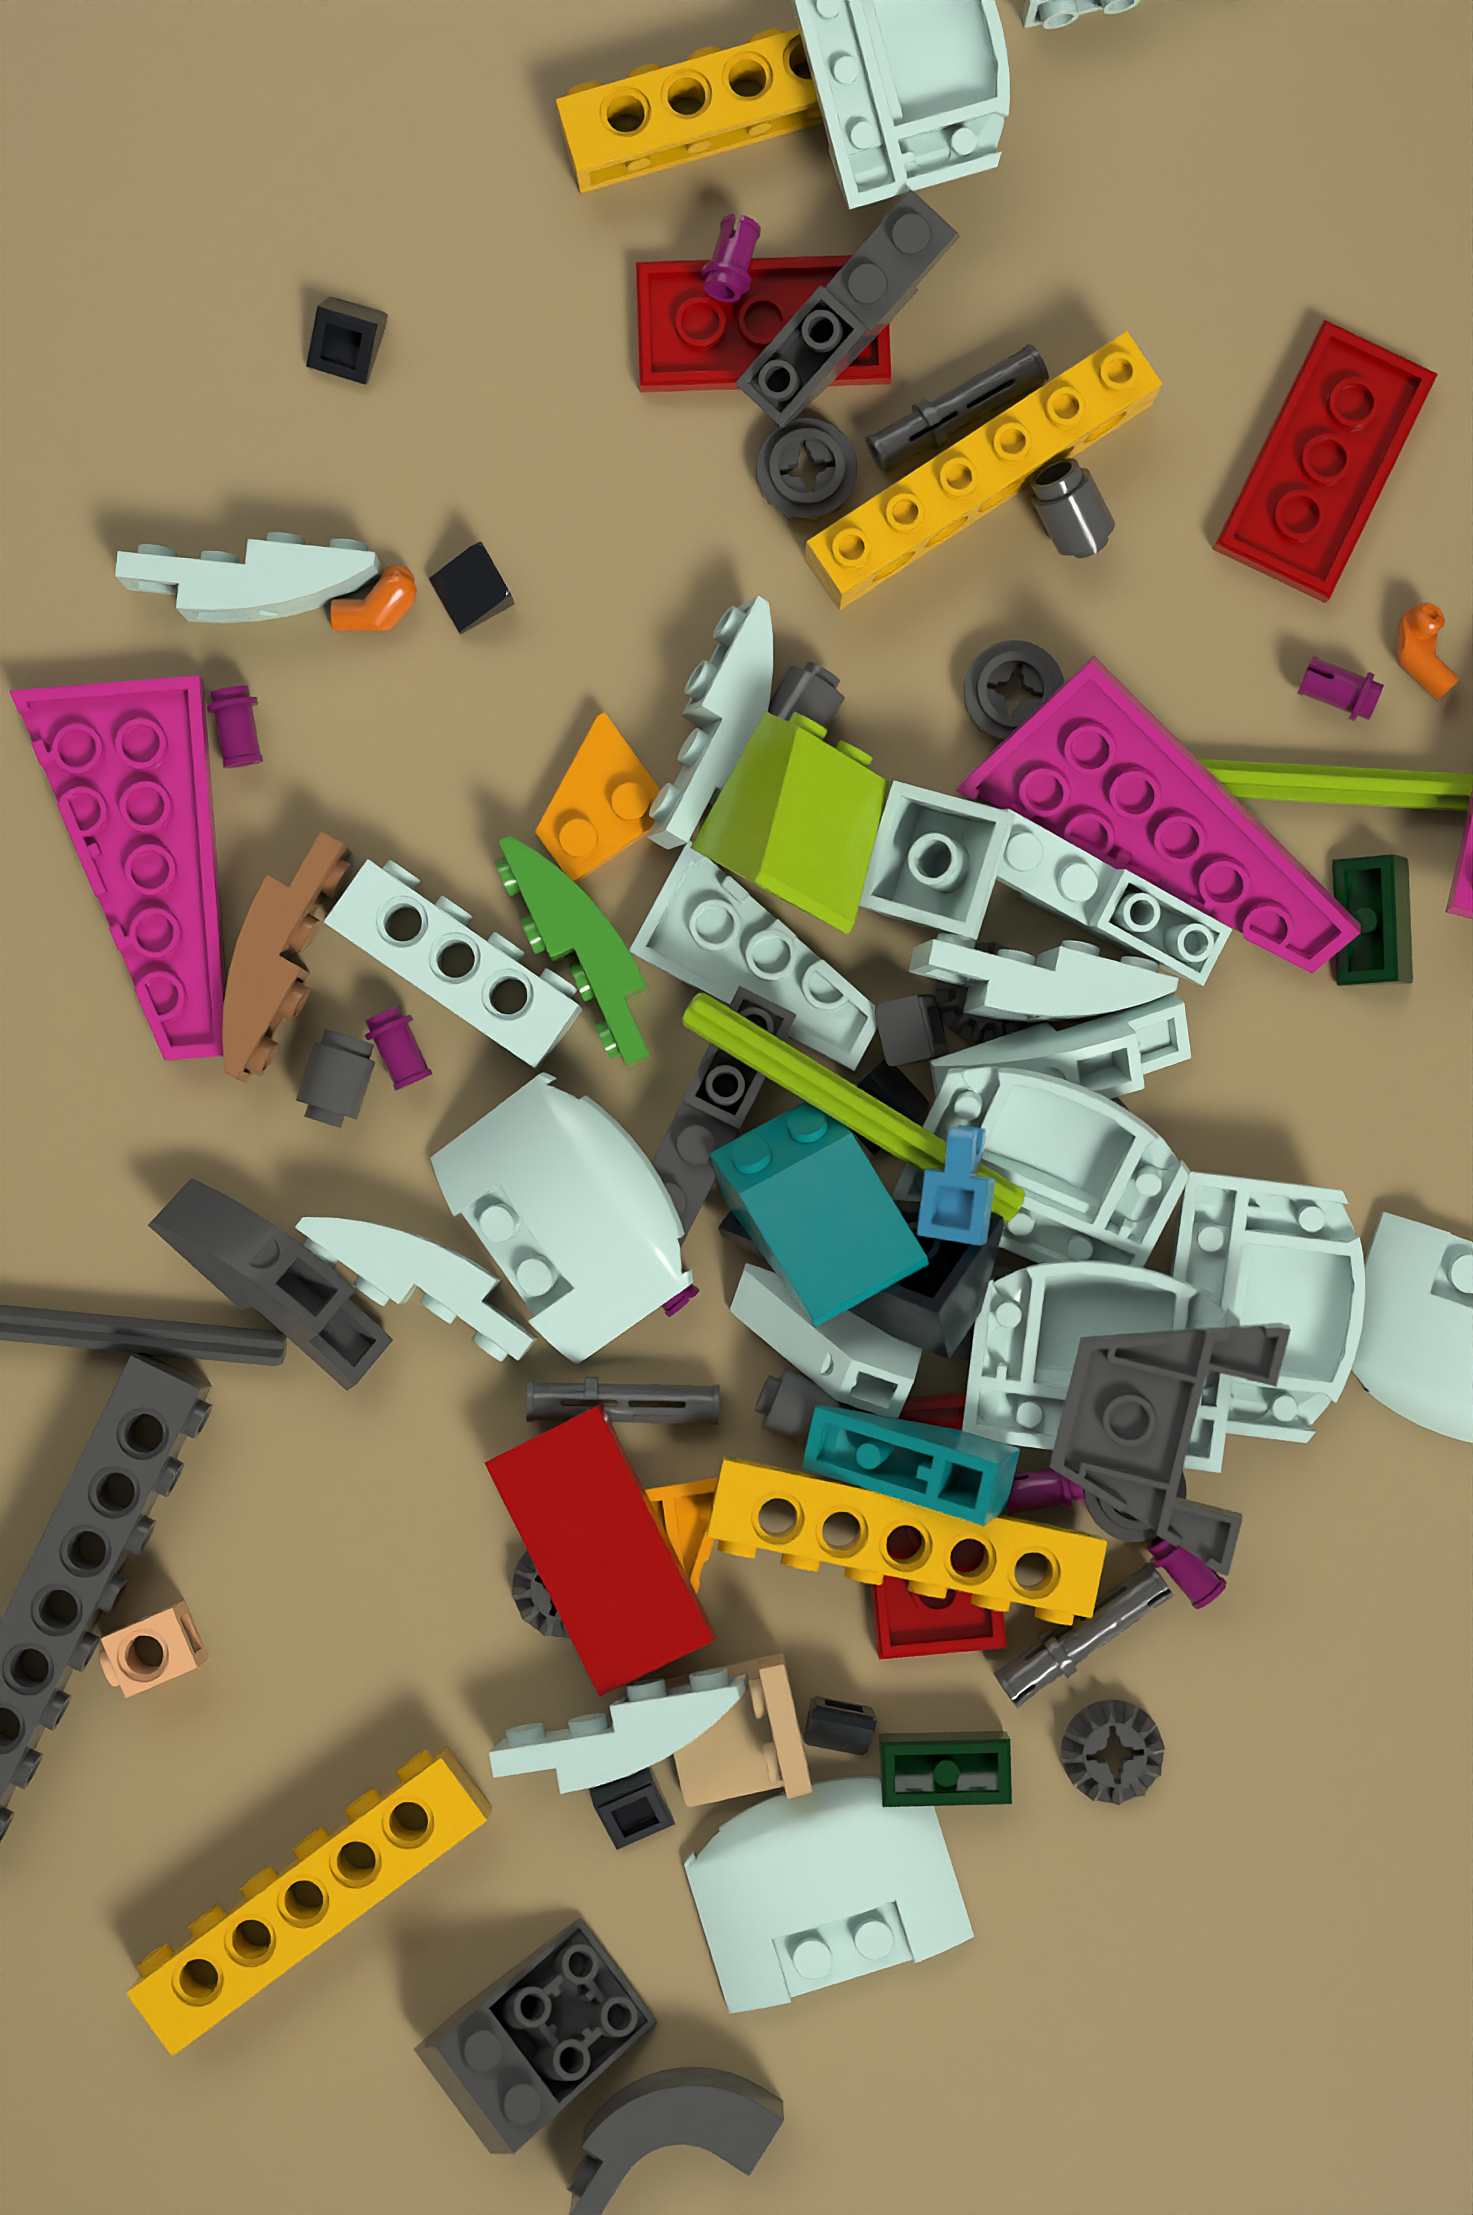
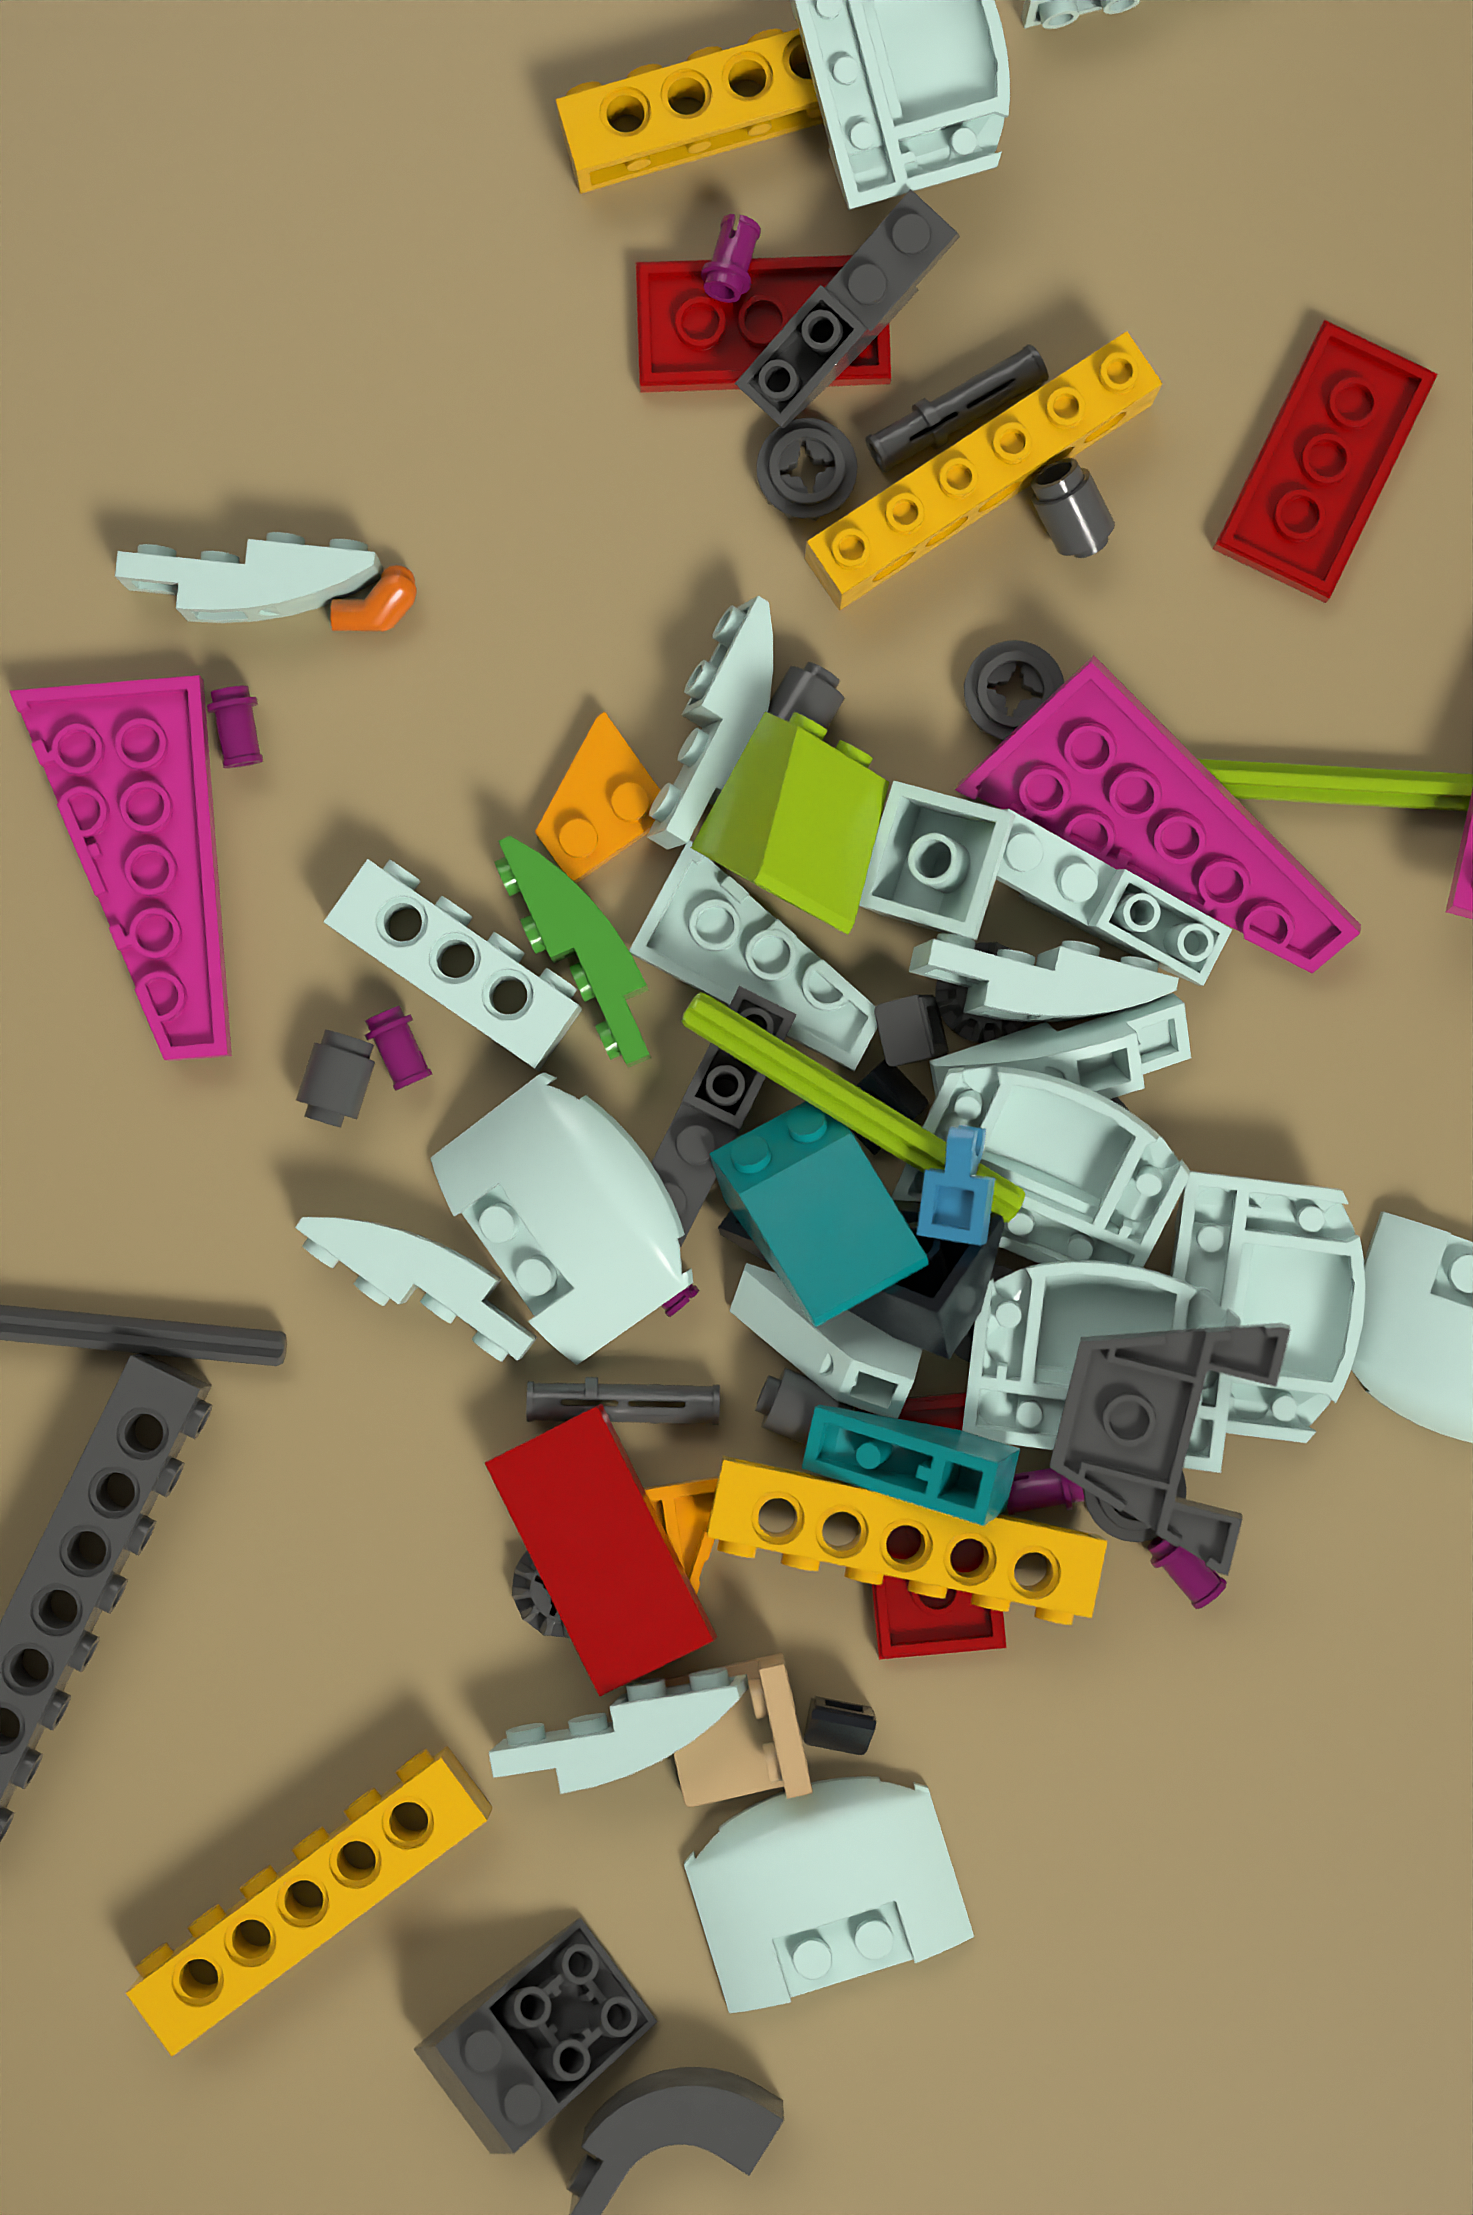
light nougat brick [99,1599,209,1699] -> none
dark grey slope [148,1178,393,1391] -> none
medium nougat slope [222,831,352,1083] -> none
black slope [306,297,388,385] -> none
black slope [429,541,515,635] -> none
black slope [589,1766,675,1850] -> none
dark green slope [879,1731,1012,1807] -> none
dark grey pin [993,1562,1174,1708] -> none
dark grey gear [1061,1700,1165,1806] -> none
magenta pin [1297,655,1384,721] -> none
dark green slope [1332,854,1413,986] -> none
orange arm [1397,602,1460,701] -> none

